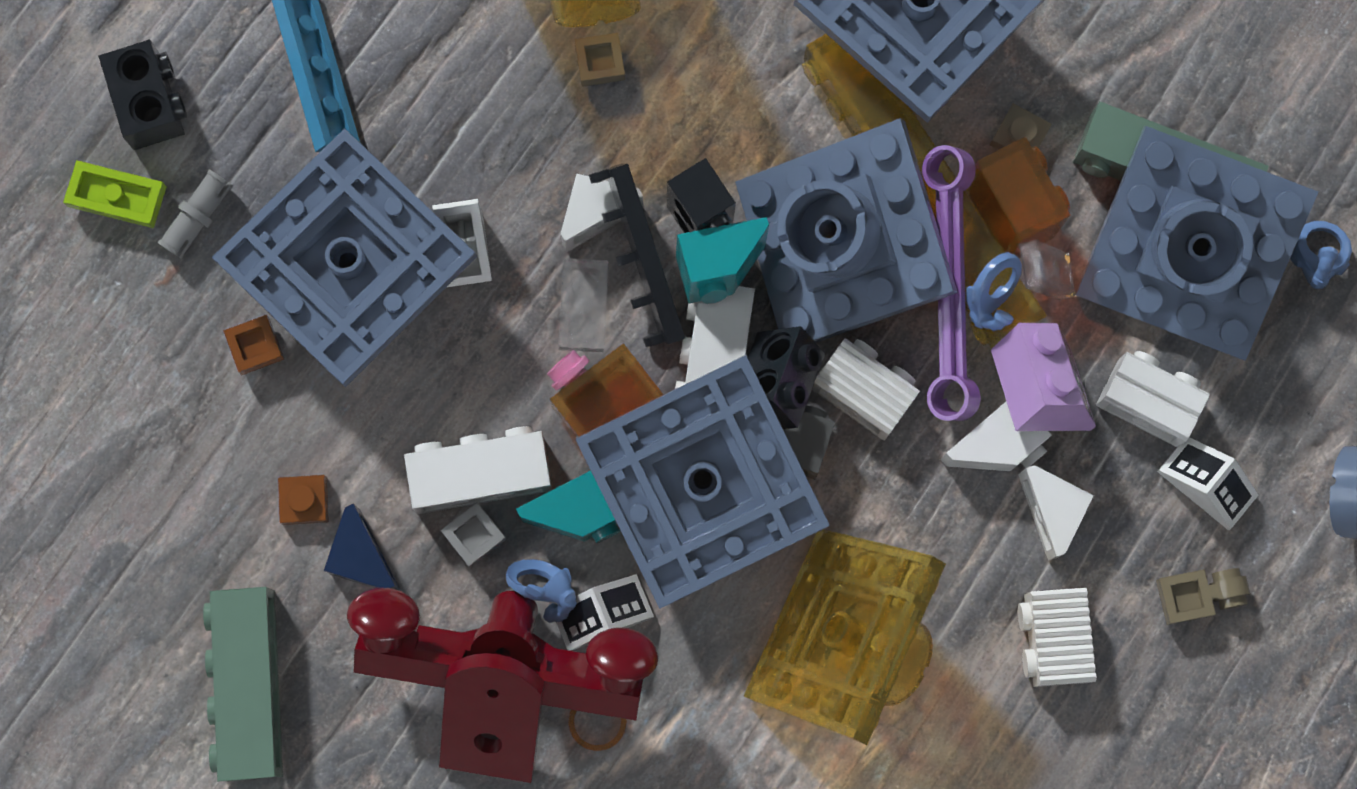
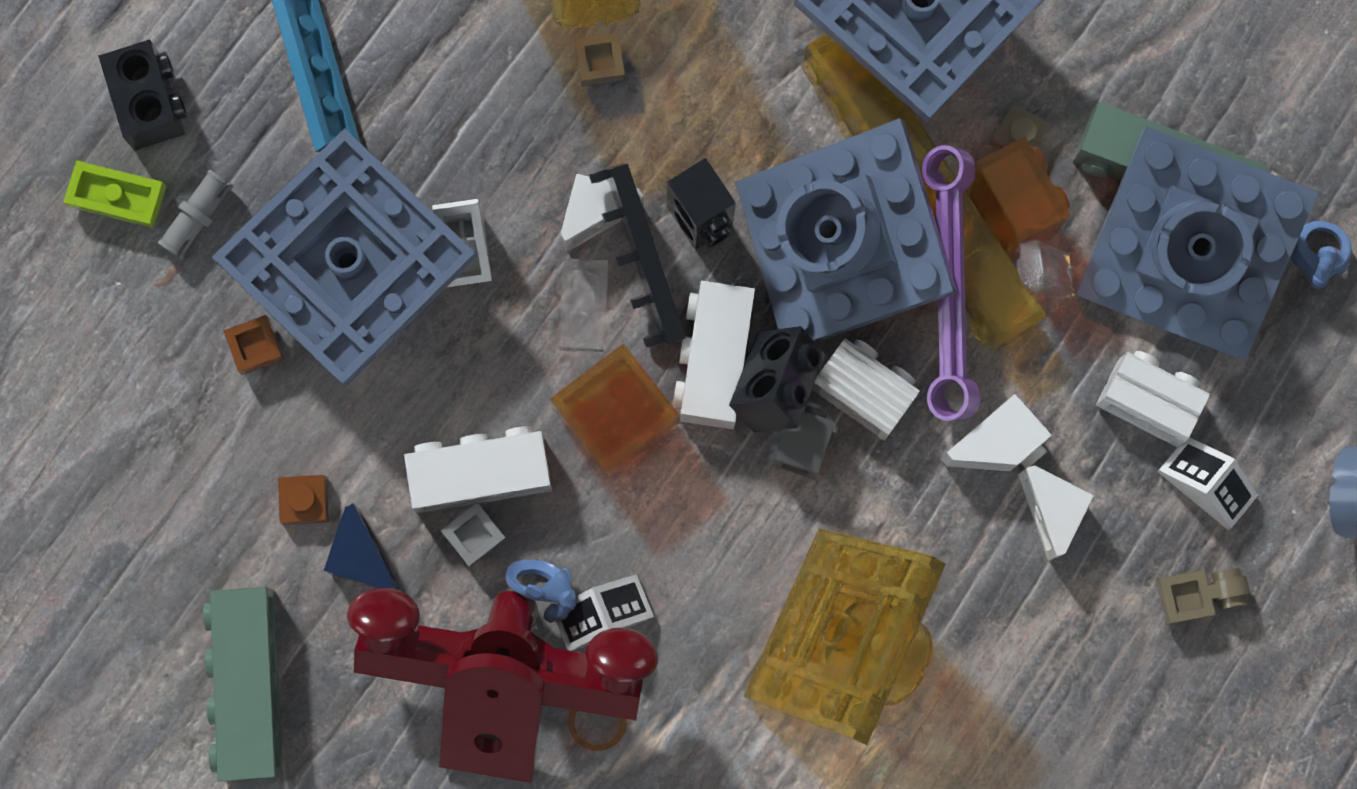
teal slope [516,470,621,543] -> none
bright pink plate [547,350,590,391] -> none
sand blue piece [575,354,830,609] -> none
teal slope [676,217,769,304] -> none
medium blue piece [966,252,1022,331] -> none
lavender slope [991,323,1096,431] -> none
white brick [1018,588,1097,687] -> none

